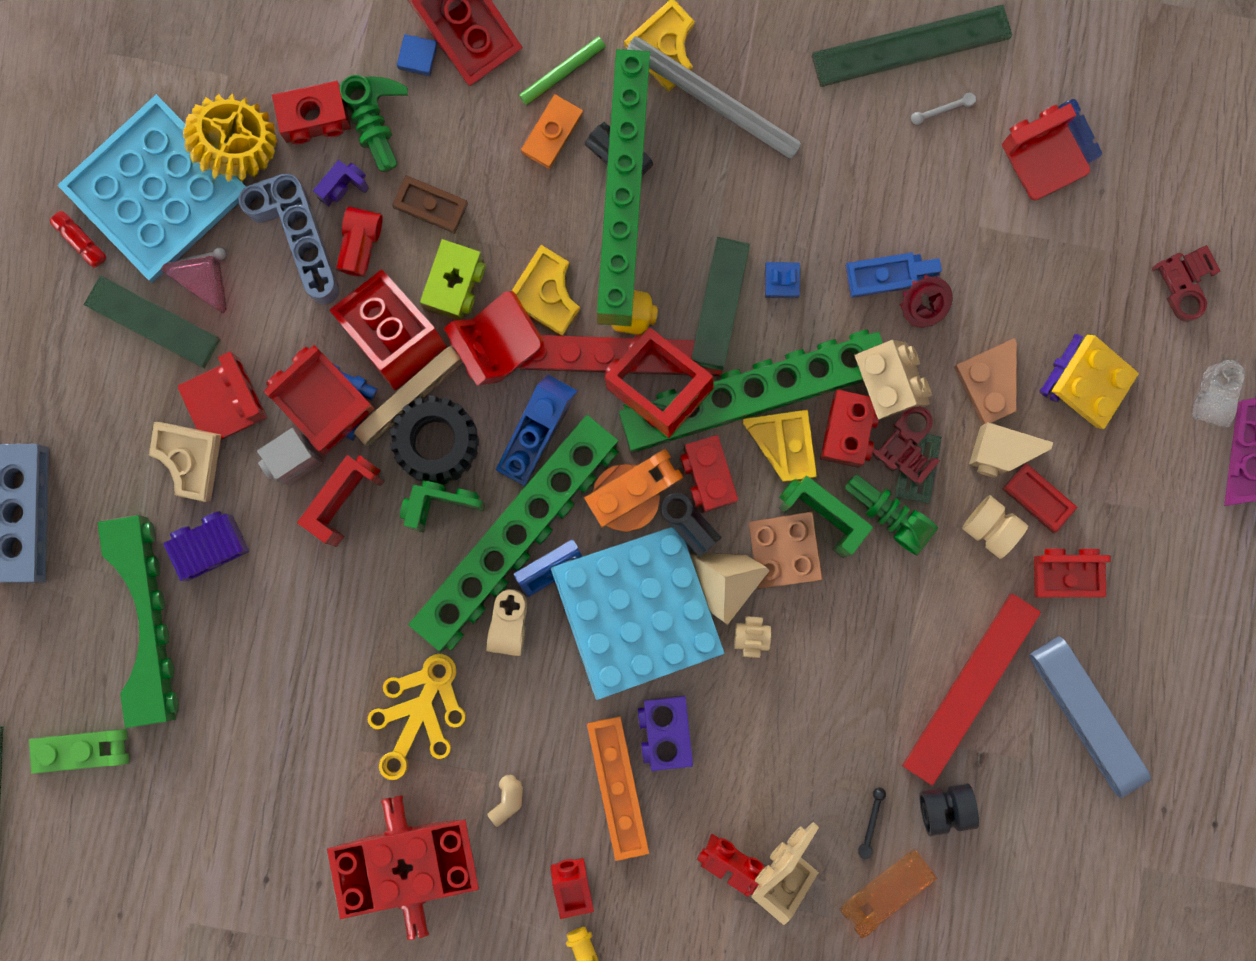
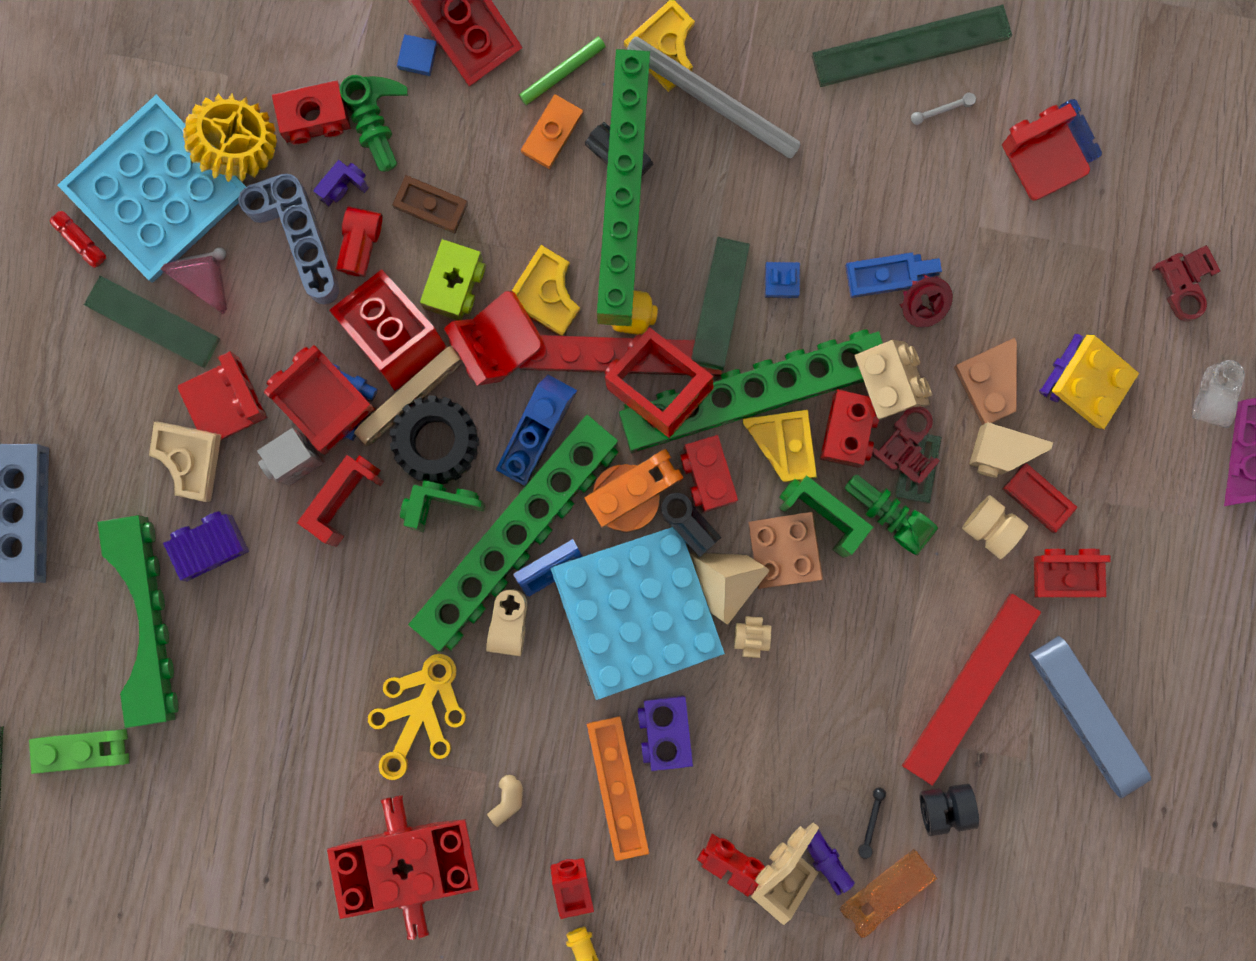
none -> dark purple pin [806,829,855,895]

